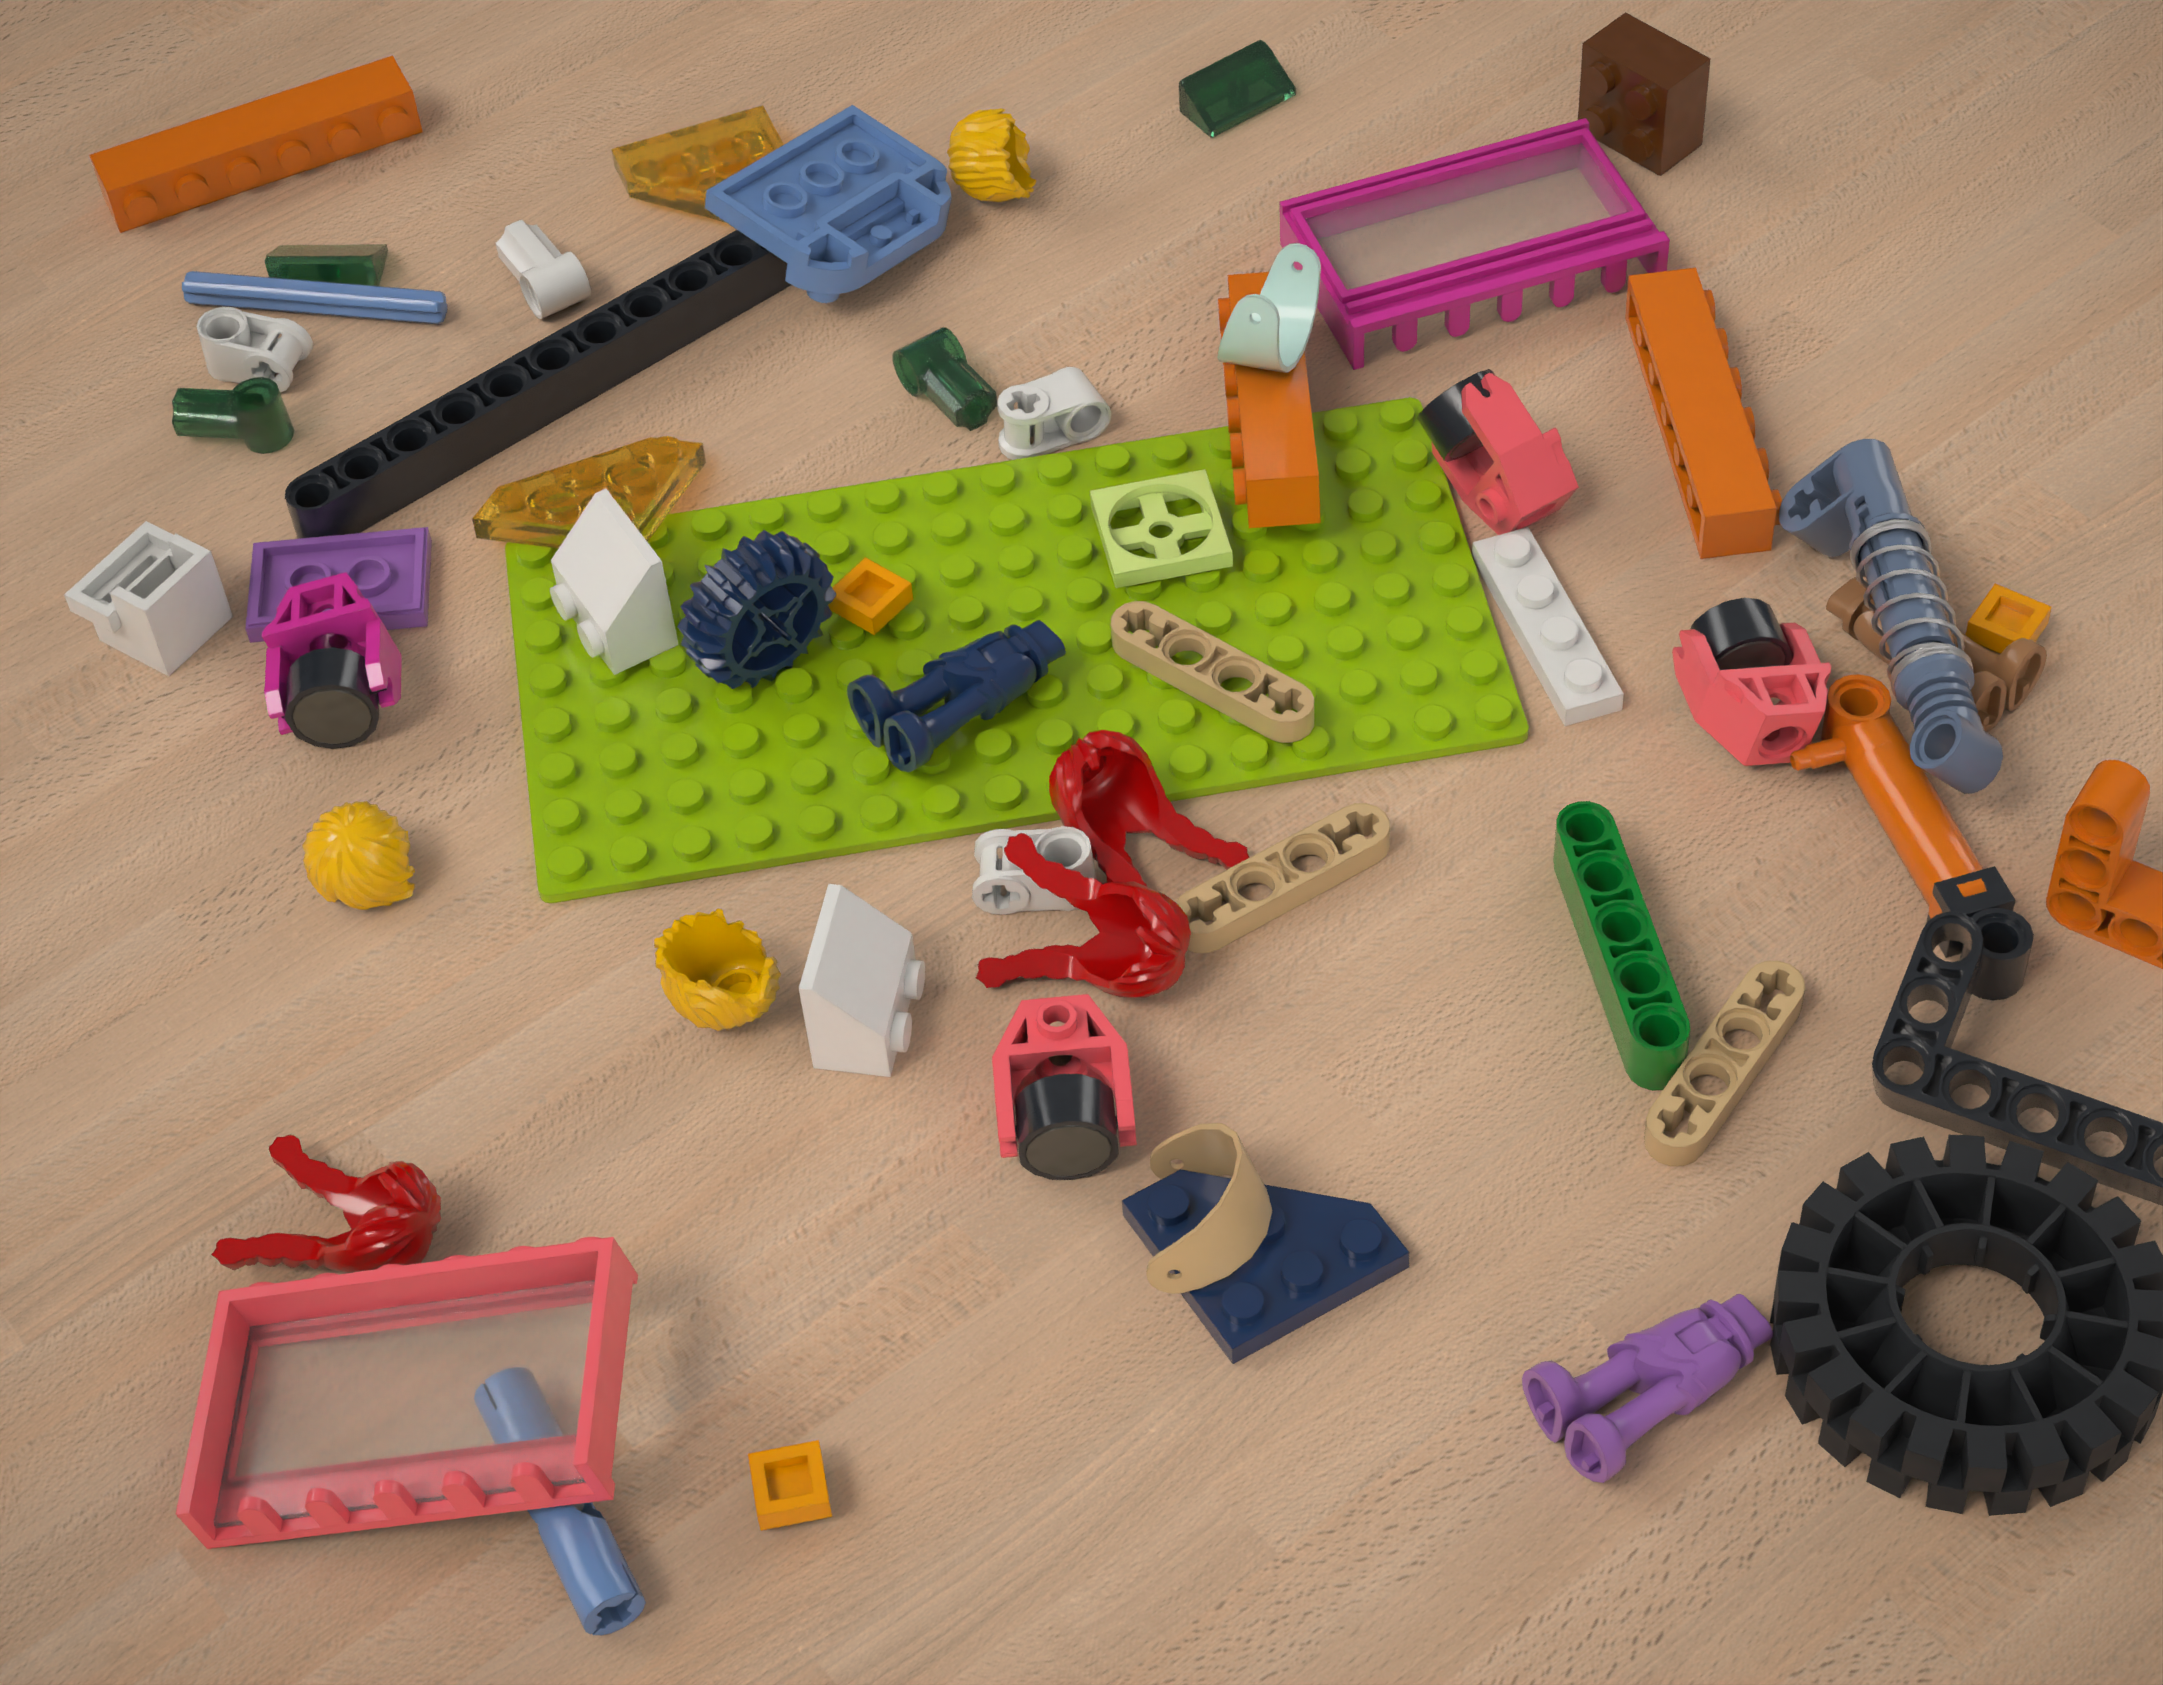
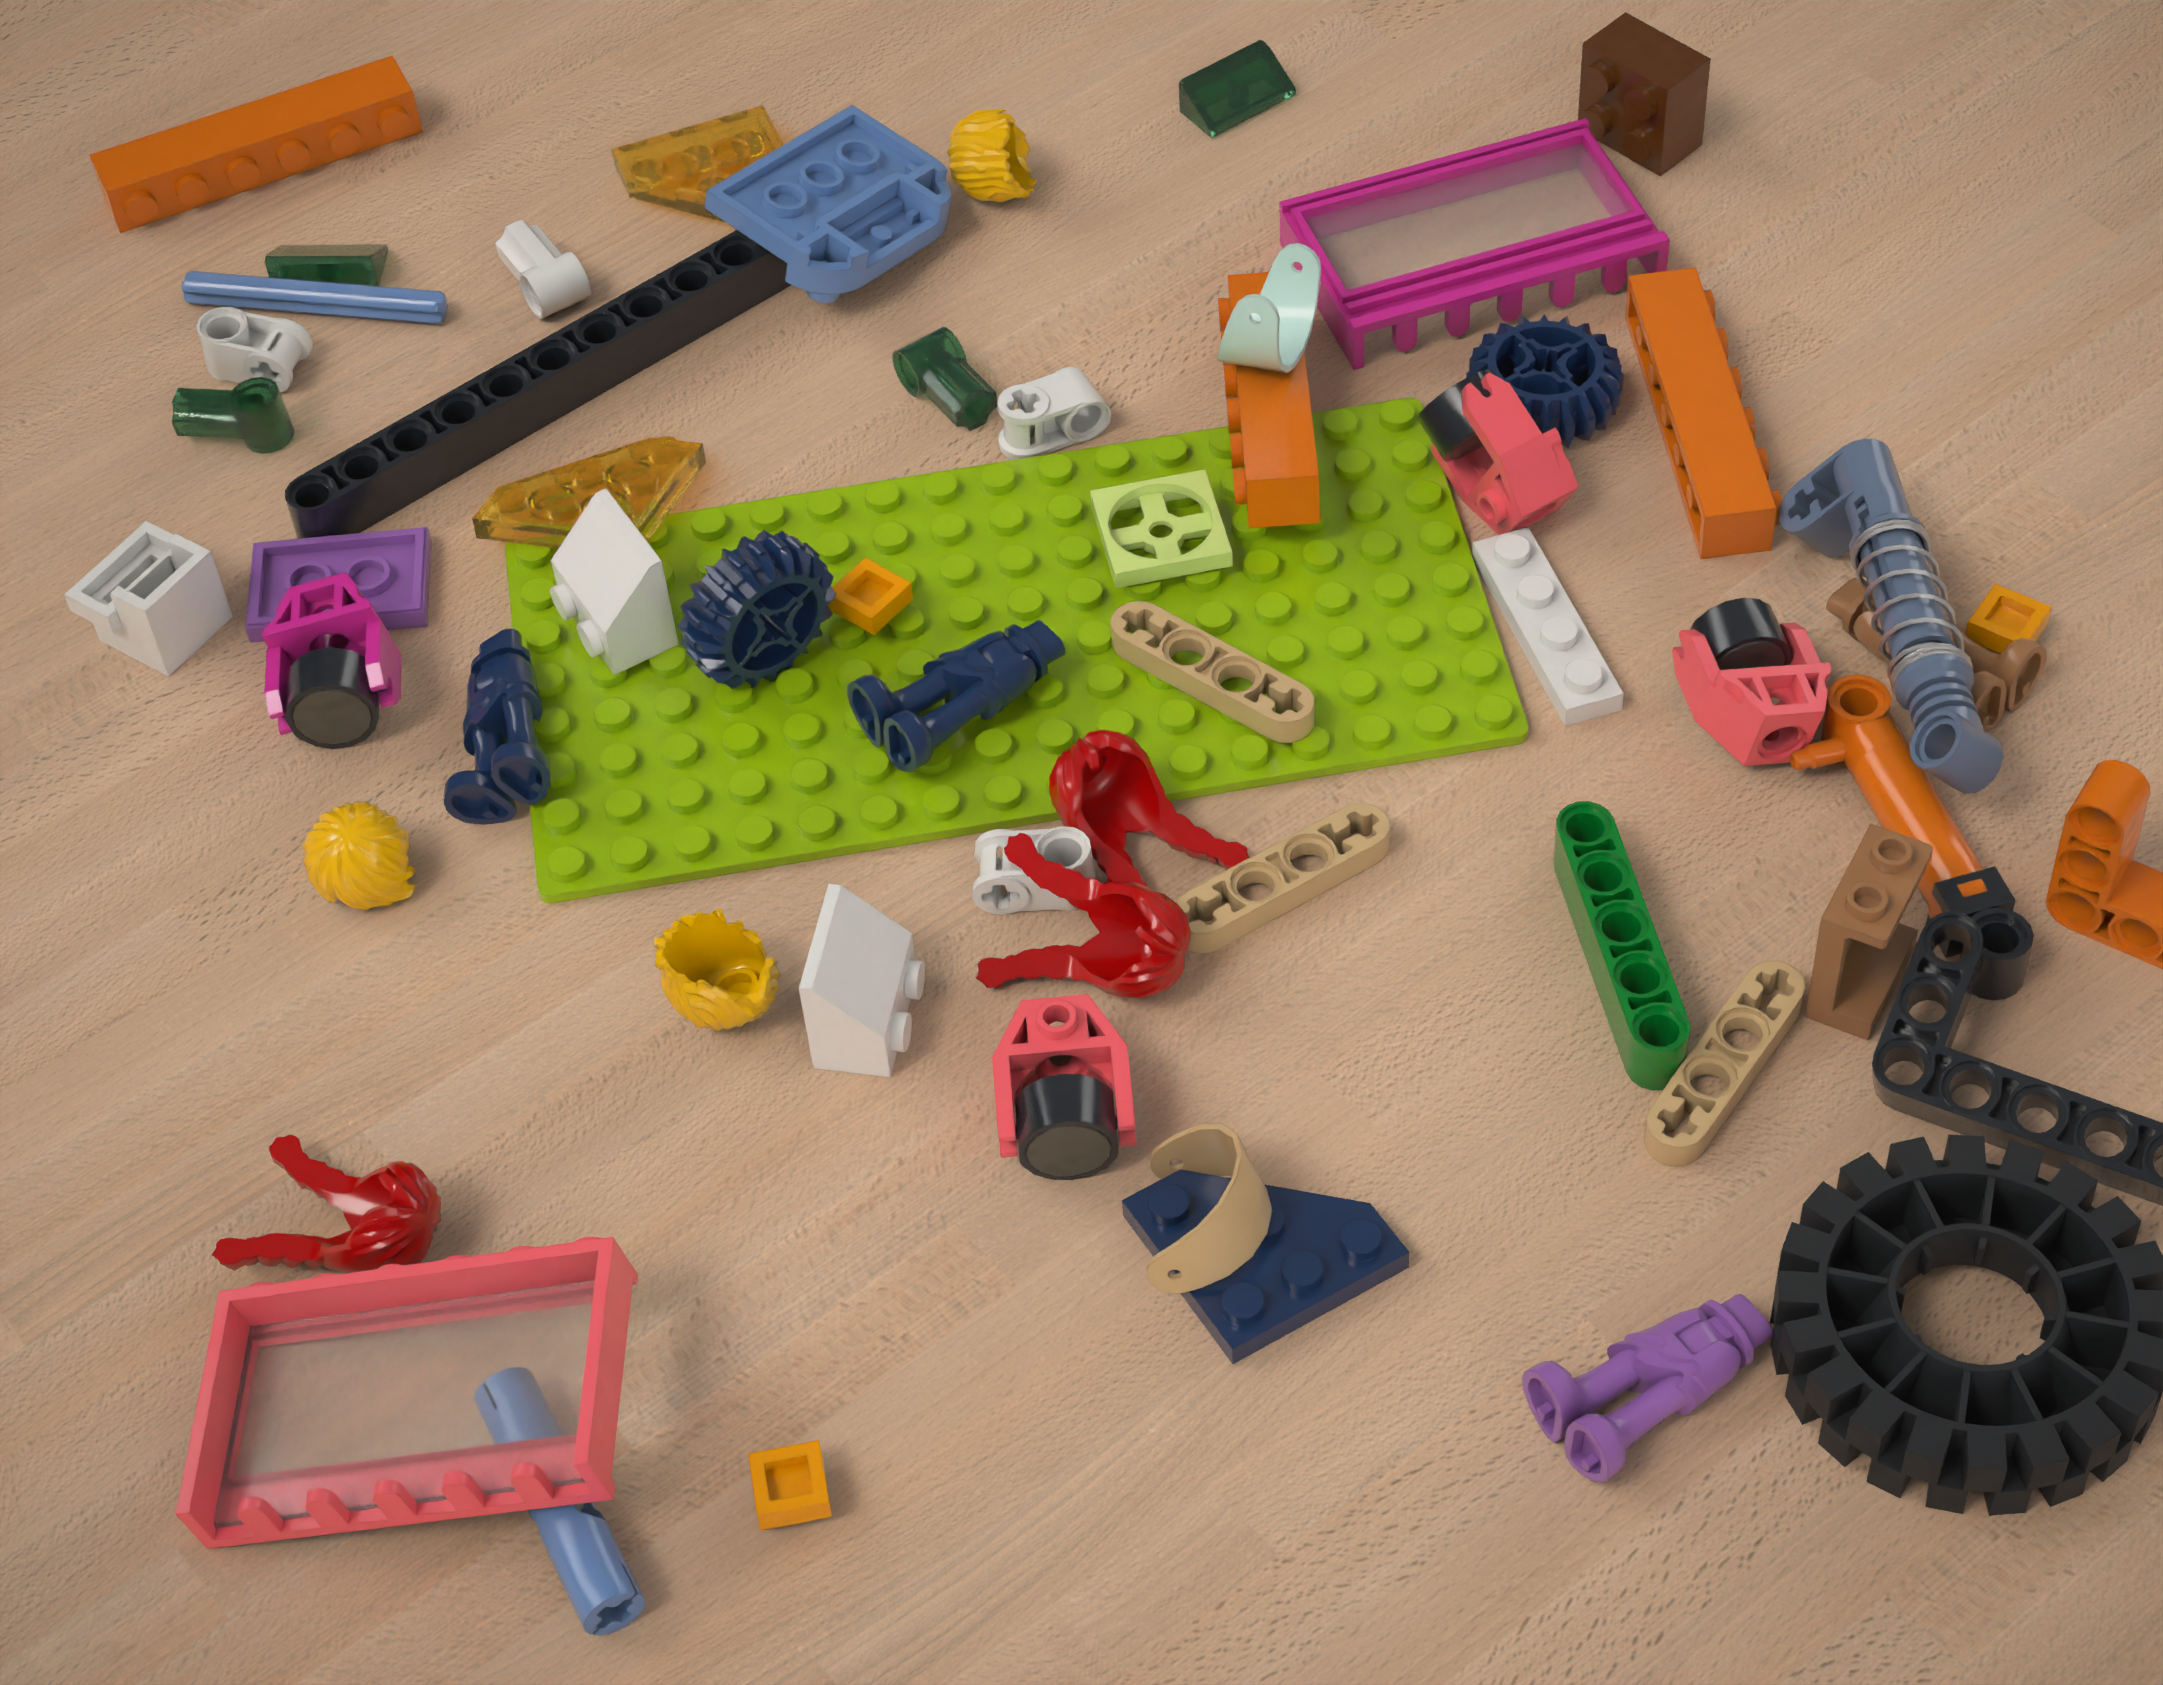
none -> dark blue piece [444,629,551,825]
none -> dark blue gear [1466,314,1624,448]
none -> medium nougat panel [1805,823,1933,1041]

